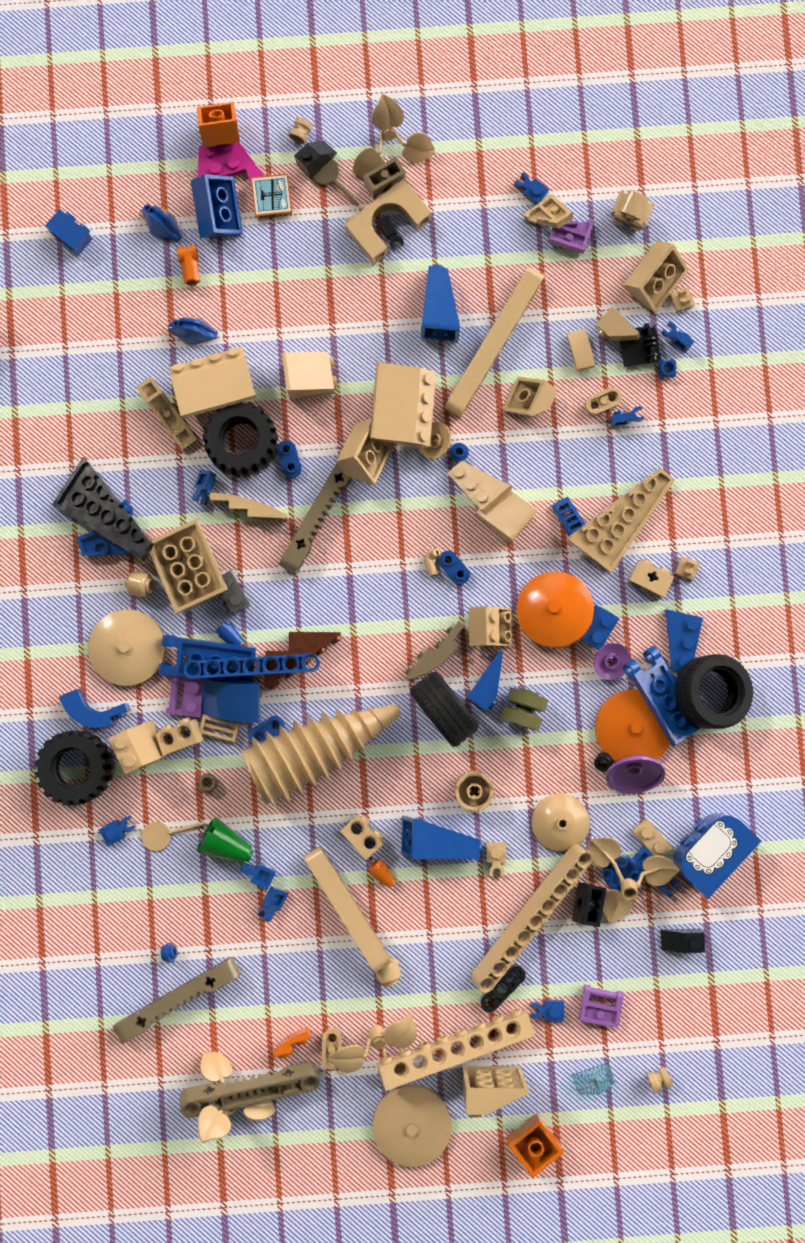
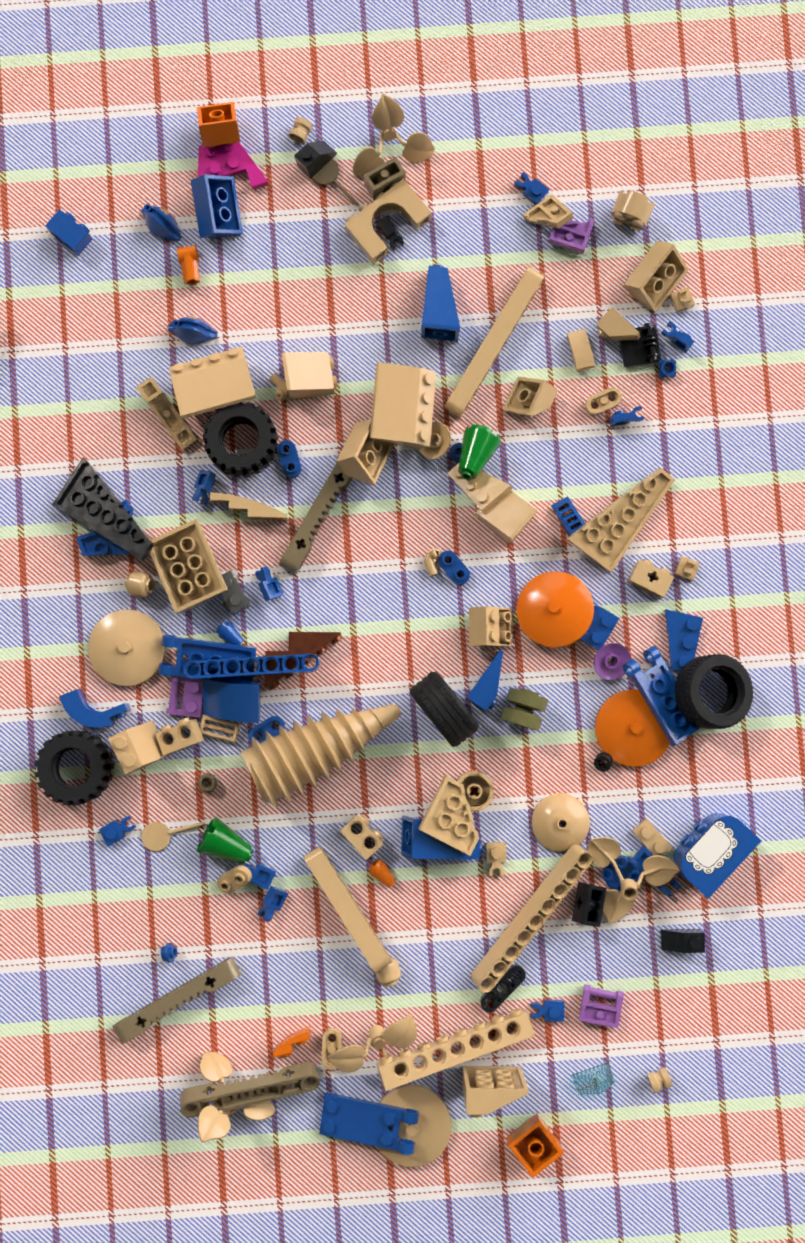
tile [250,174,292,217] -> none
dark tan slope [405,621,464,680] -> none
medium lavender dish [606,755,665,794] -> none
none -> tan plate [217,865,252,893]
none -> blue plate [255,566,284,602]
none -> tan arm [269,373,288,401]
none -> blue hinge [319,1092,419,1155]
none -> tan plate [418,776,479,856]
none -> green cone [458,424,501,480]

